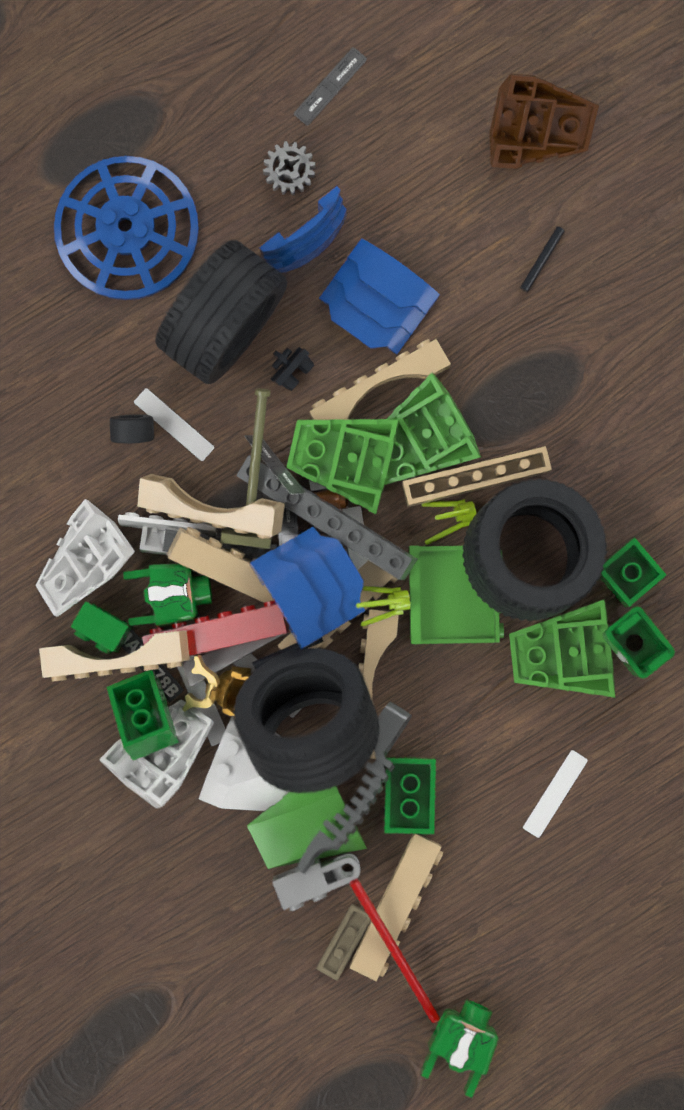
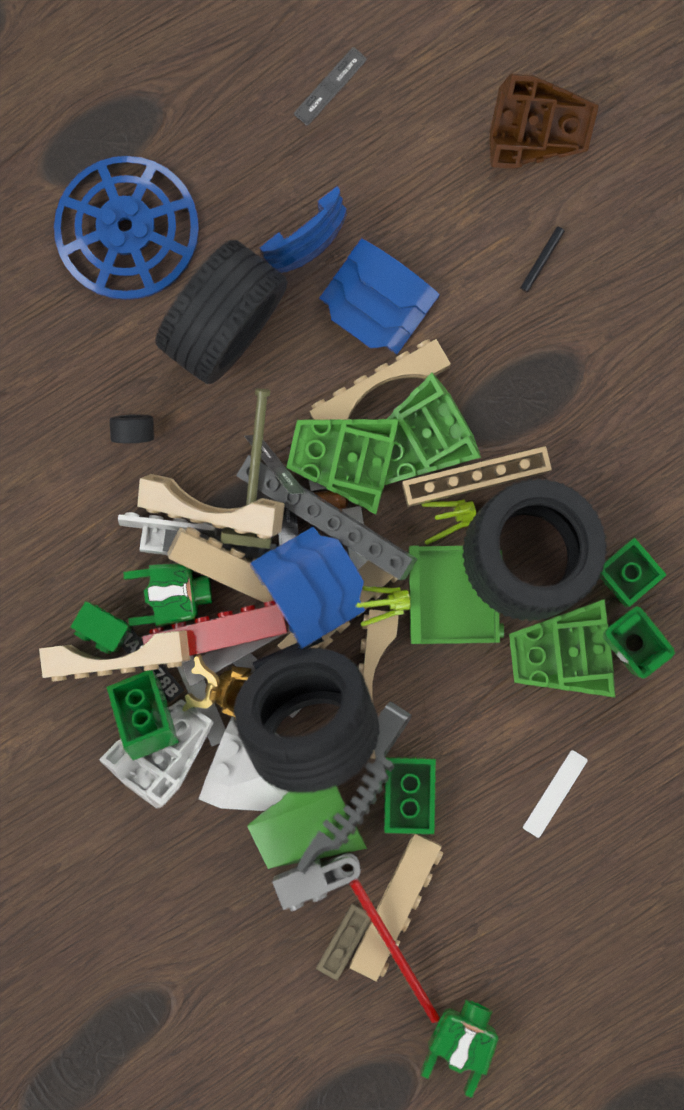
white wedge [35,499,135,617] -> none
white sticker [134,388,214,461] -> none
light grey gear [263,141,315,196] -> none
black hips [270,347,314,391] -> none

